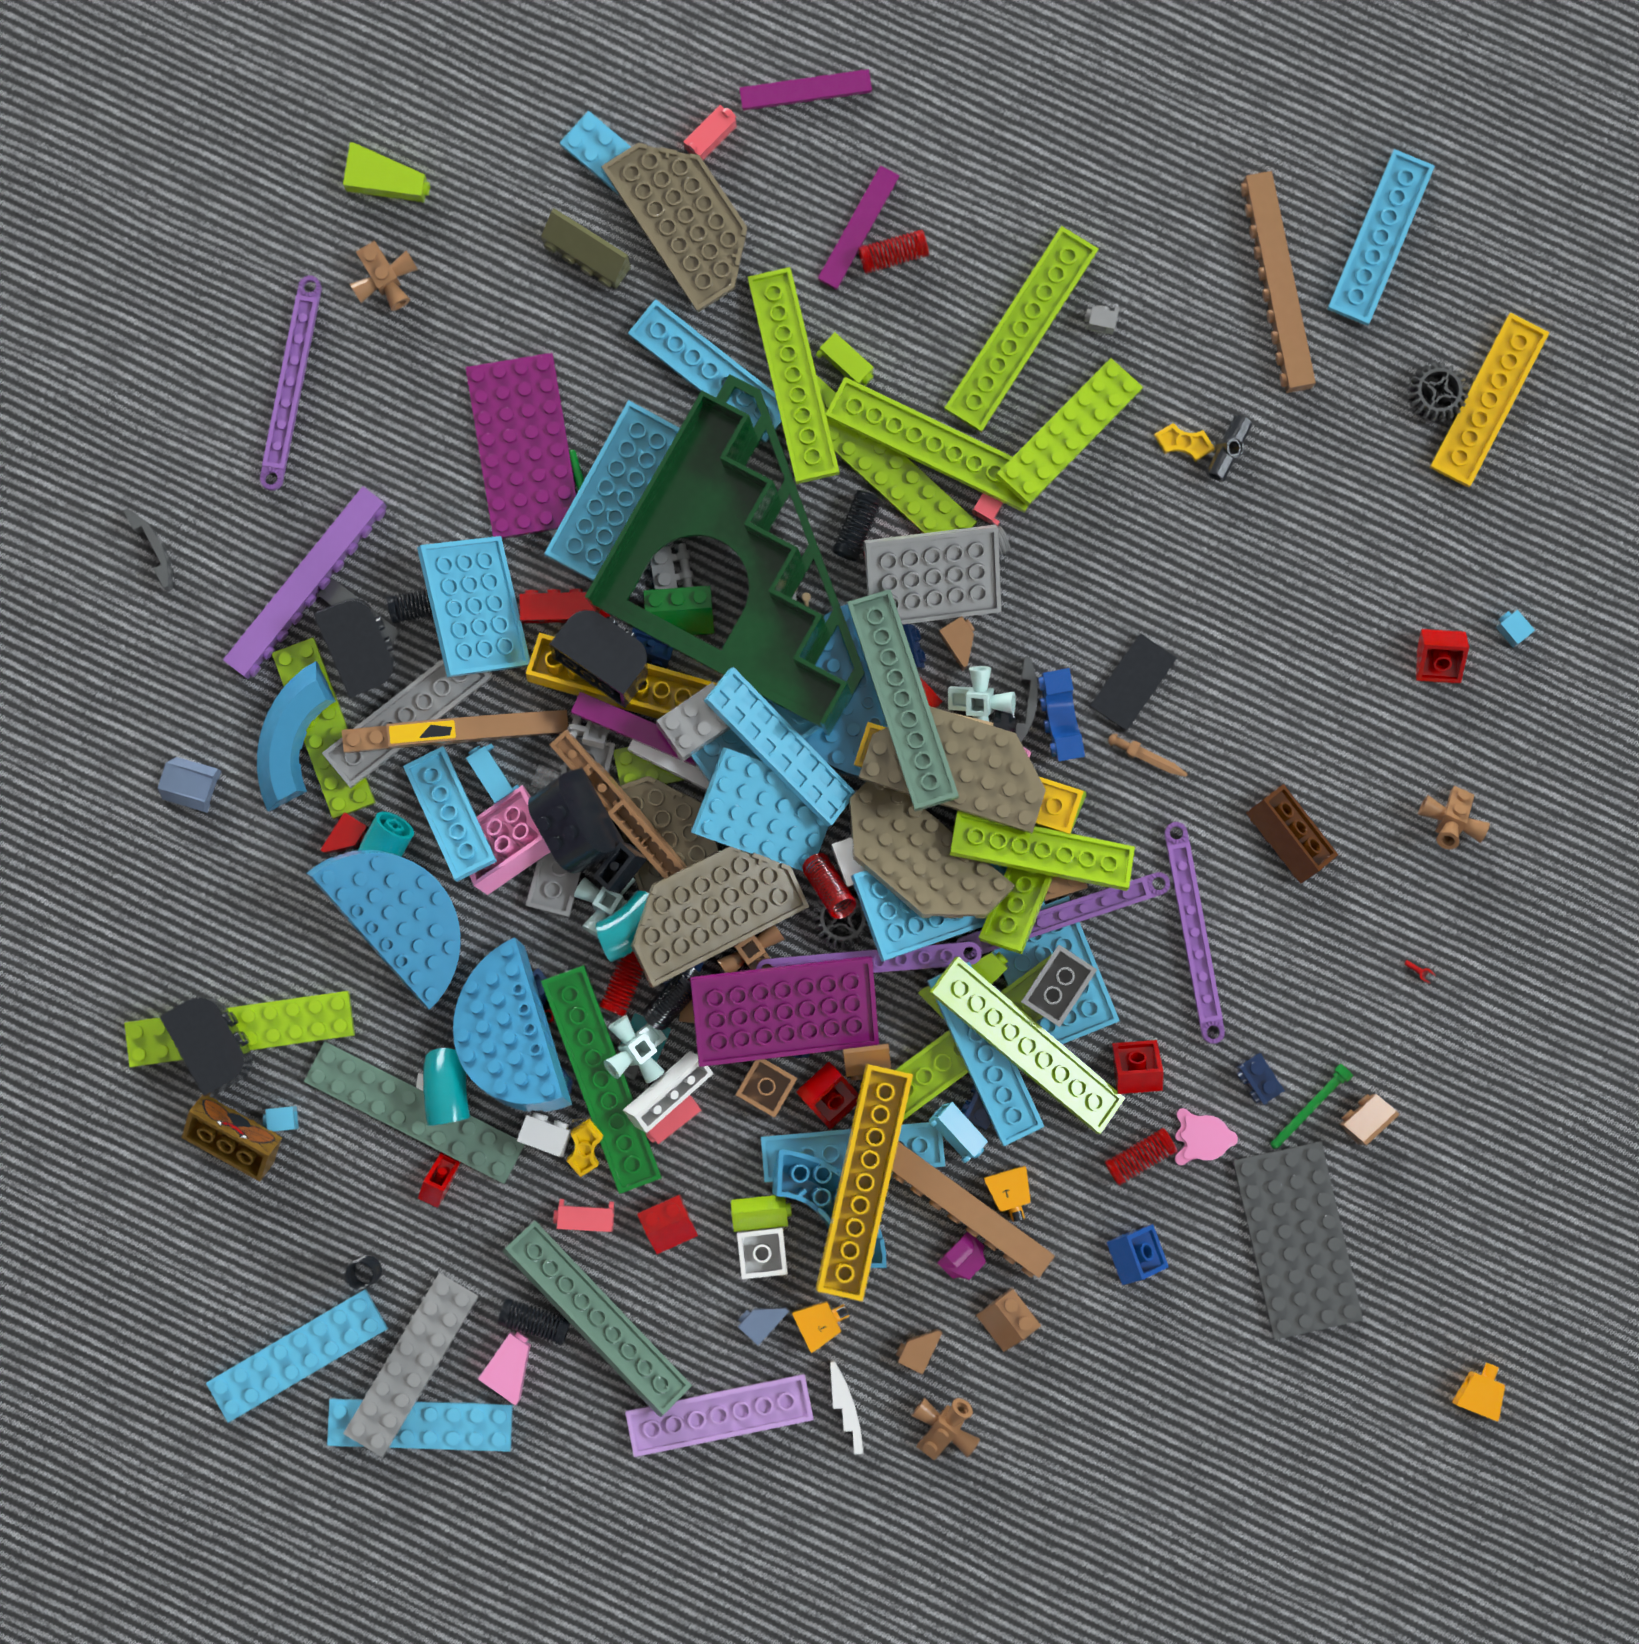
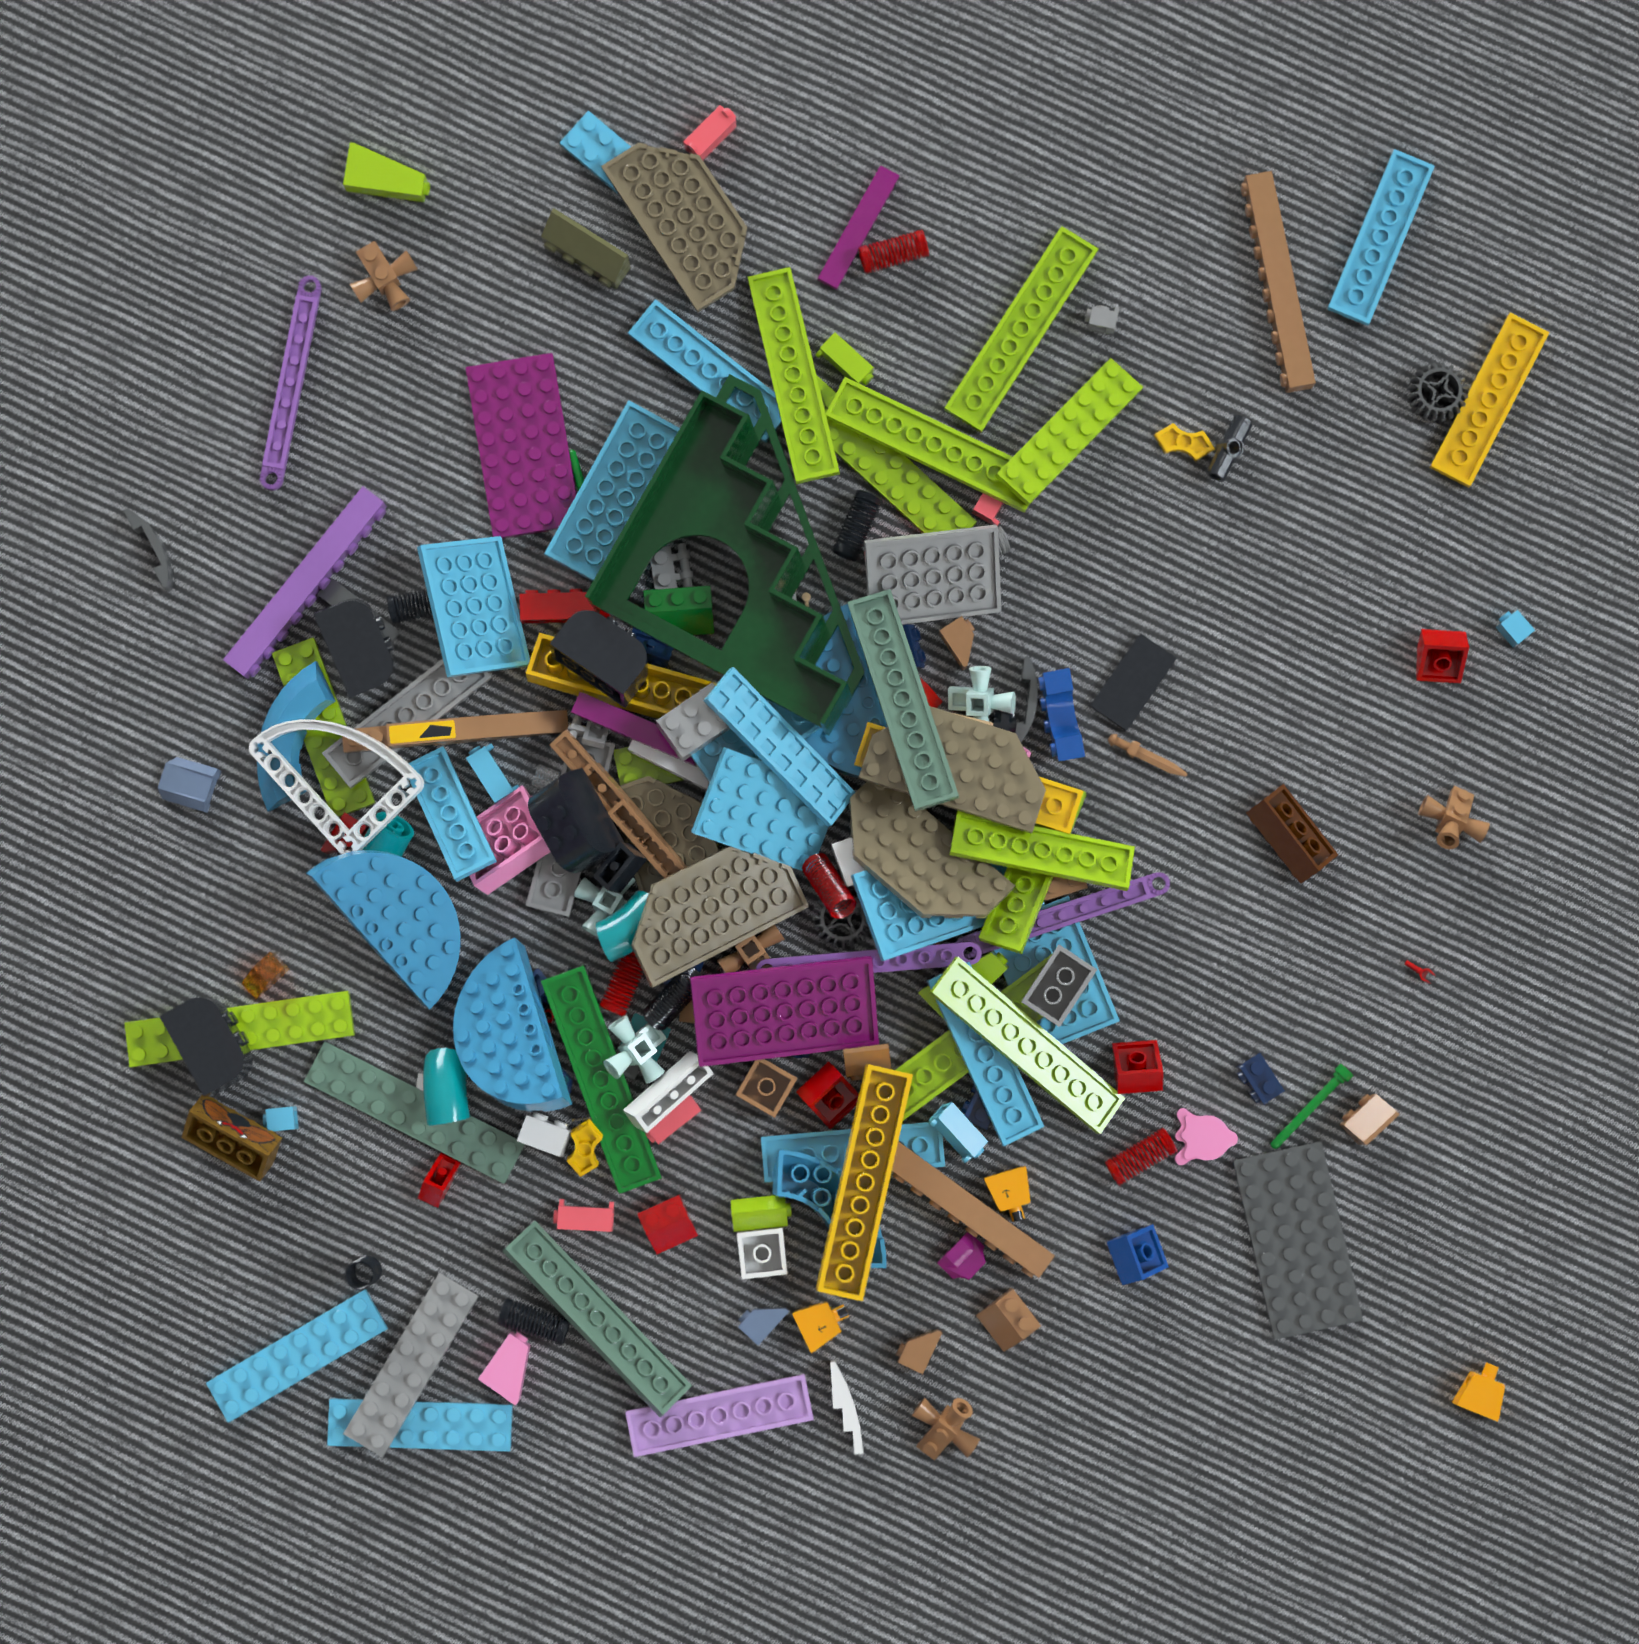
magenta tile [739,69,872,111] -> none
medium lavender plate [1164,822,1225,1044] -> none
none -> clear orange slope [241,952,290,1000]
none -> white beam [249,720,424,854]

